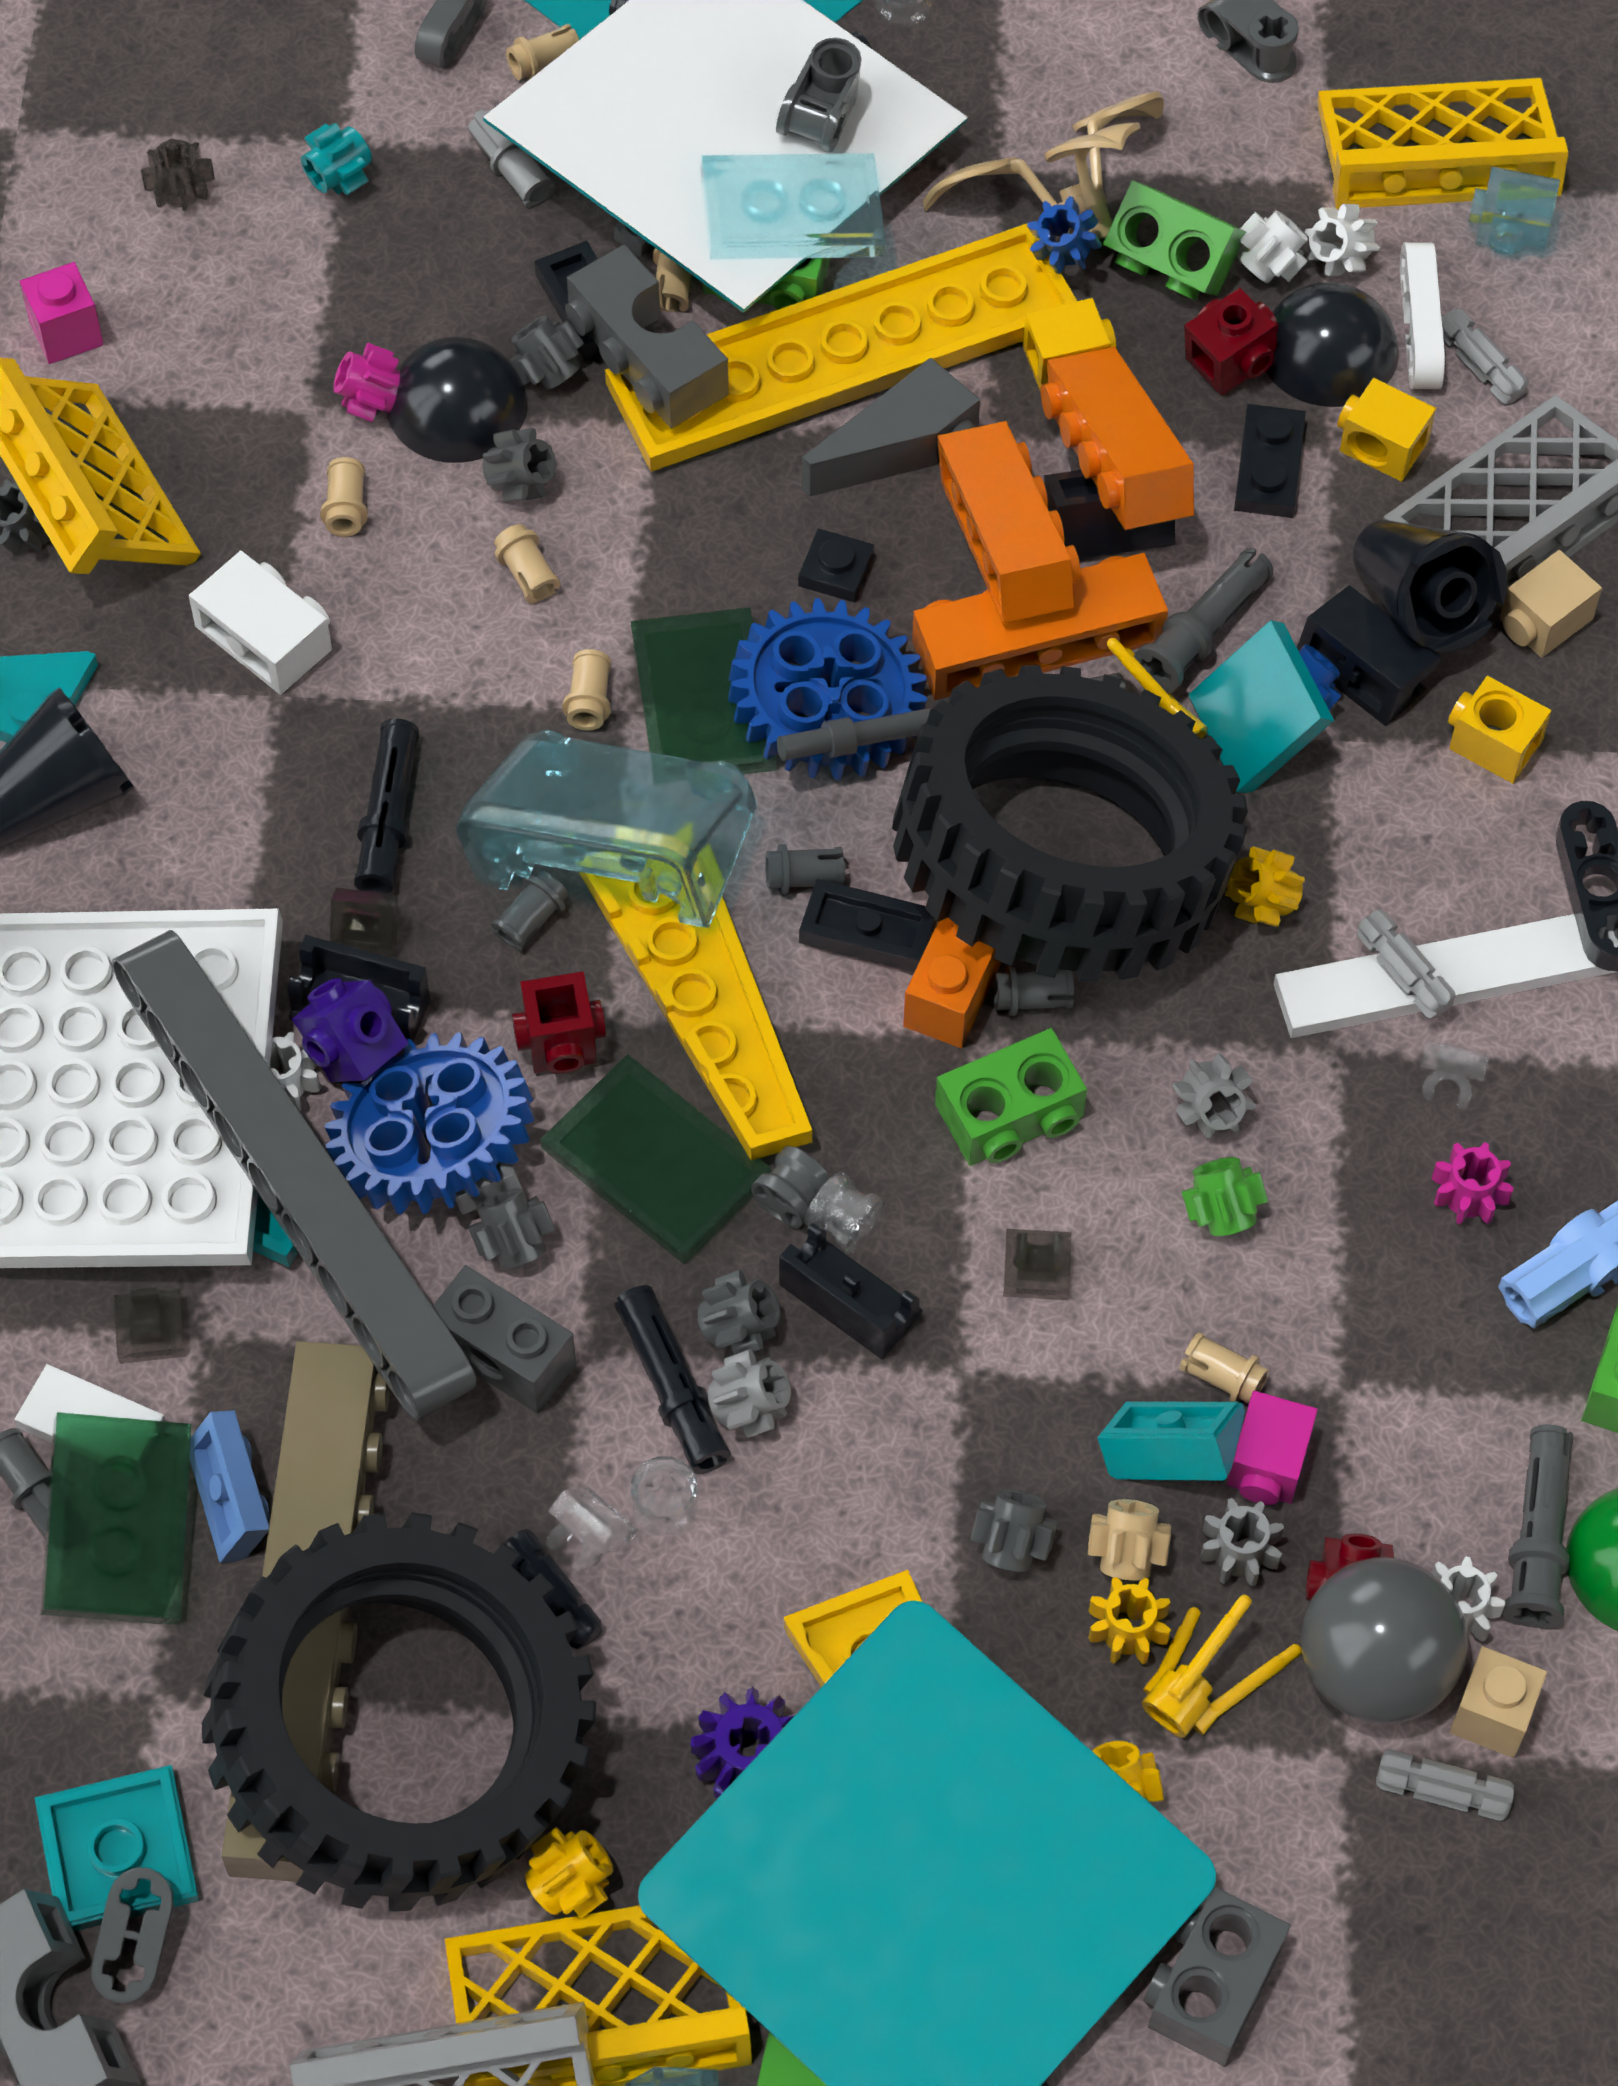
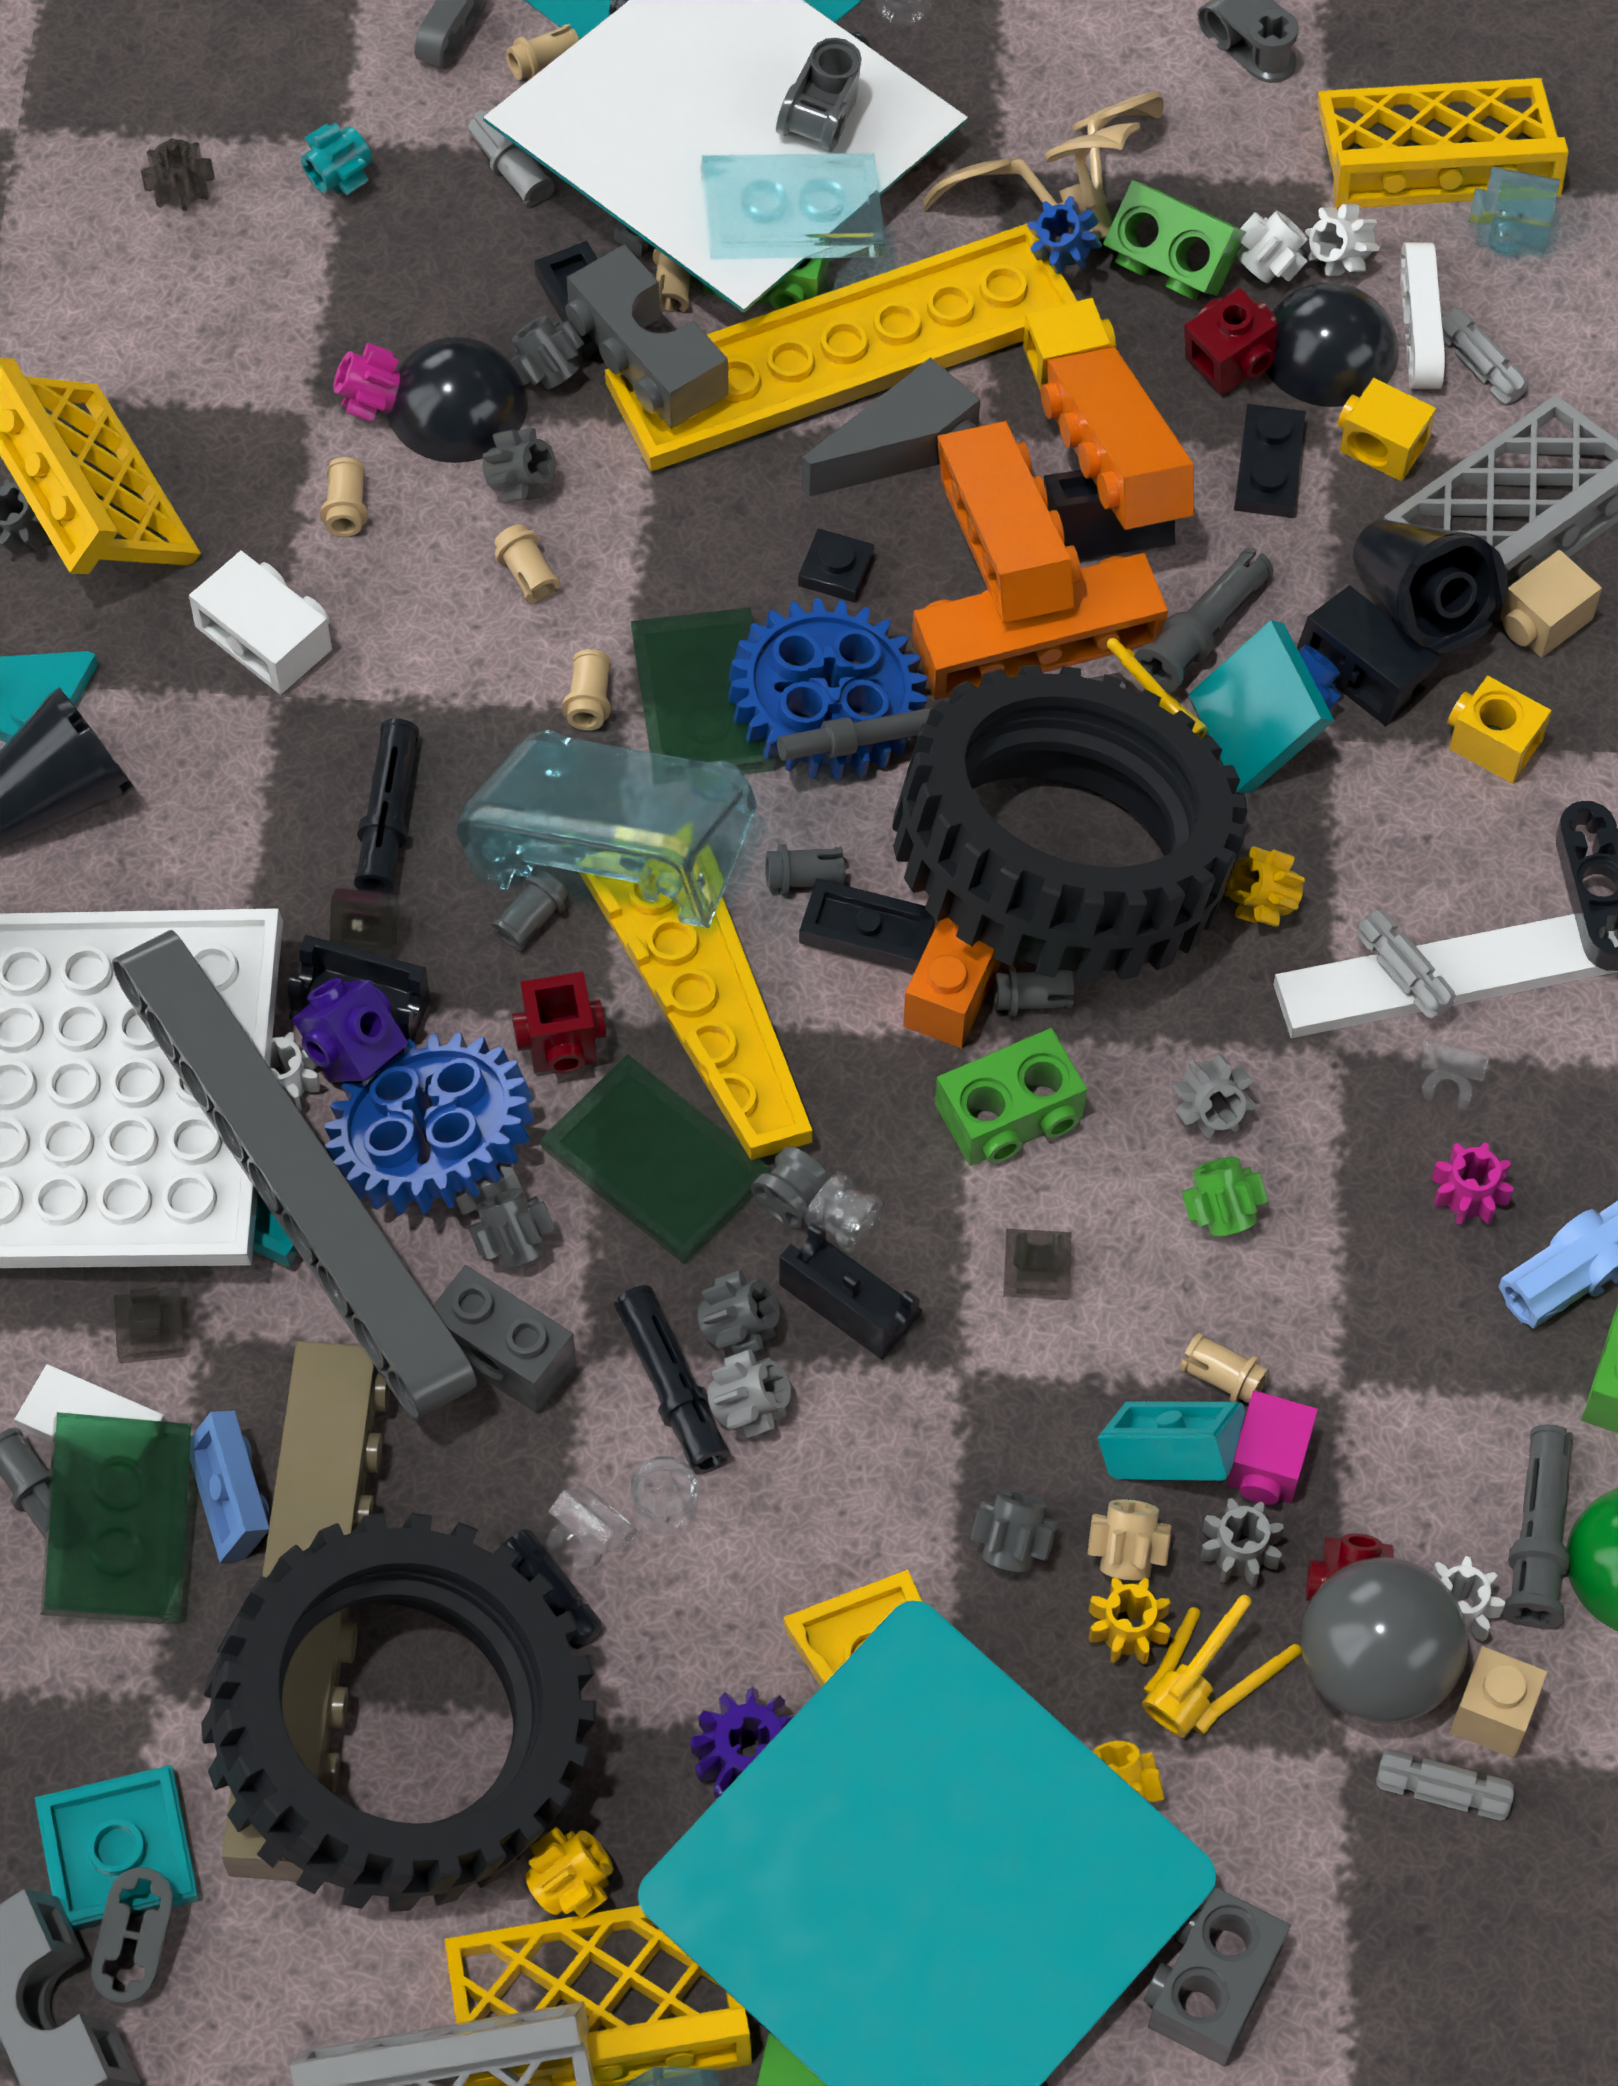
dark pink brick [19,261,104,364] -> none

